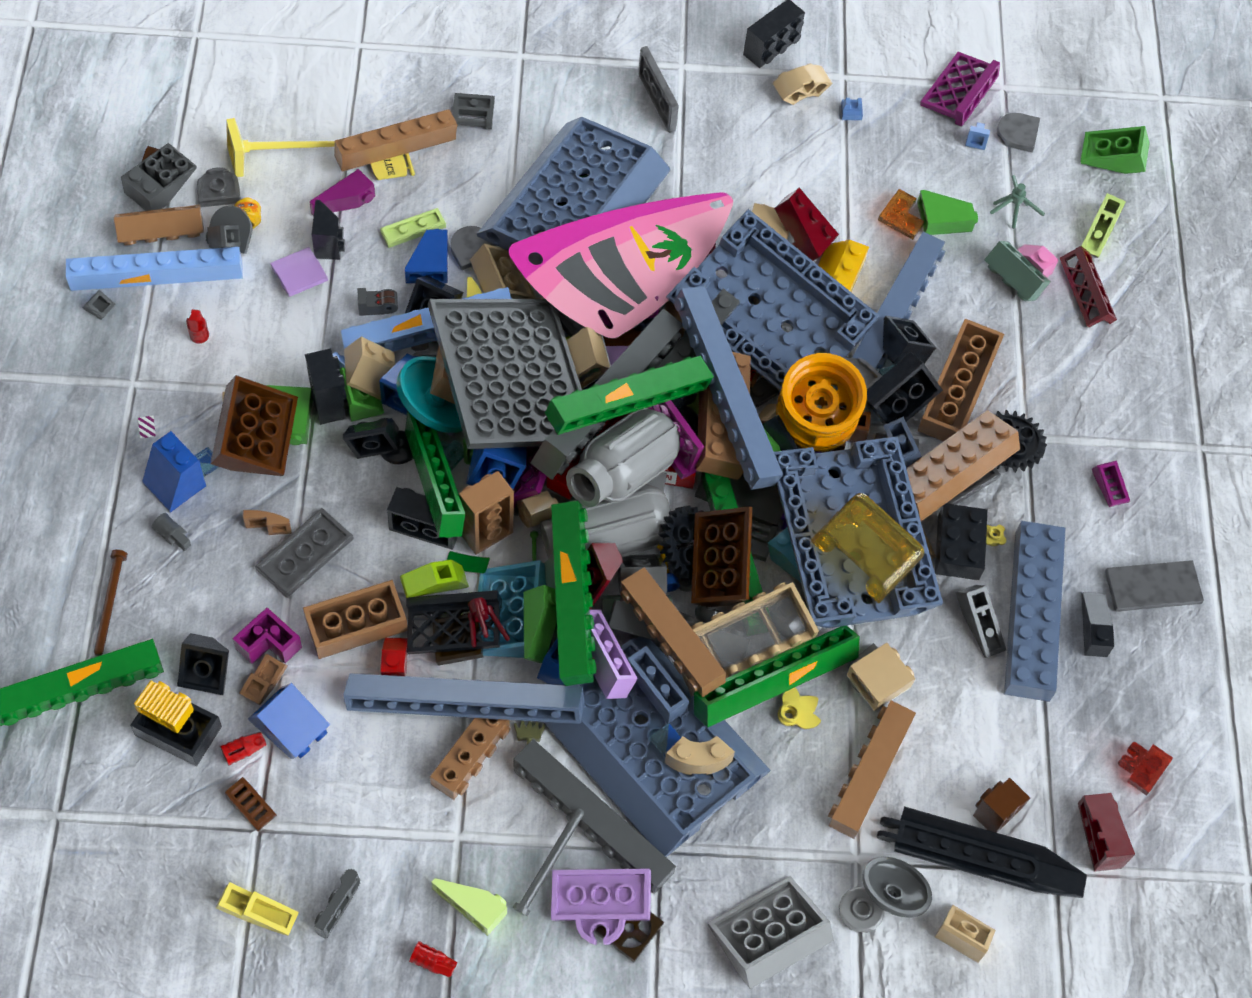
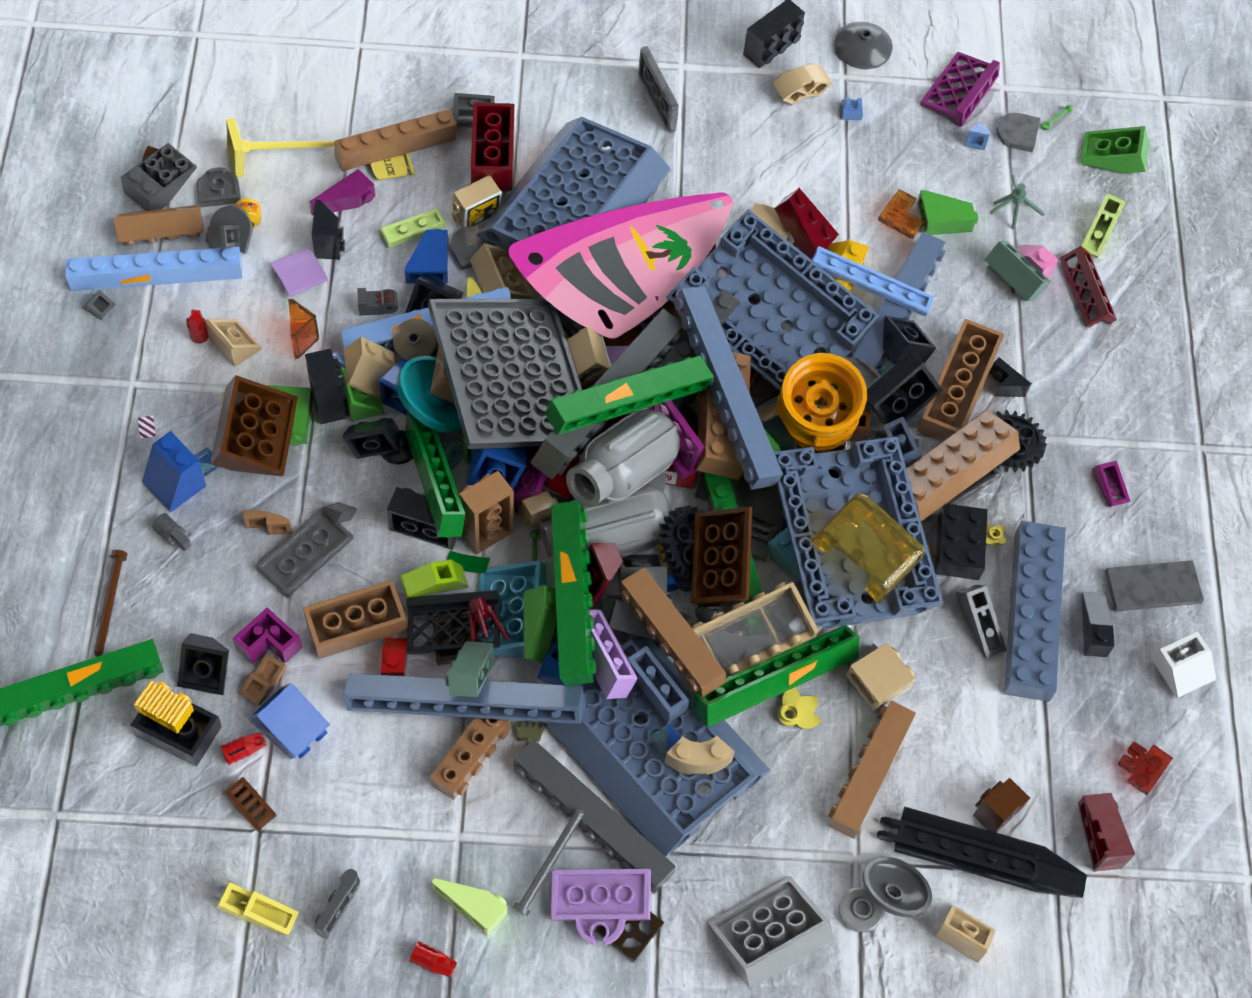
none -> tan slope [205,319,262,367]
none -> clear orange slope [288,299,320,359]
none -> dark grey slope [322,502,357,524]
none -> dark tan dish [393,319,437,361]
none -> sand green brick [445,641,494,697]
none -> piece [452,176,502,228]
none -> dark red brick [470,102,515,192]
none -> light blue tile [812,246,934,317]
none -> dark grey dish [834,22,893,69]
none -> black slope [989,357,1032,397]
none -> bright green hinge [1041,105,1073,130]
none -> white slope [1152,632,1216,698]

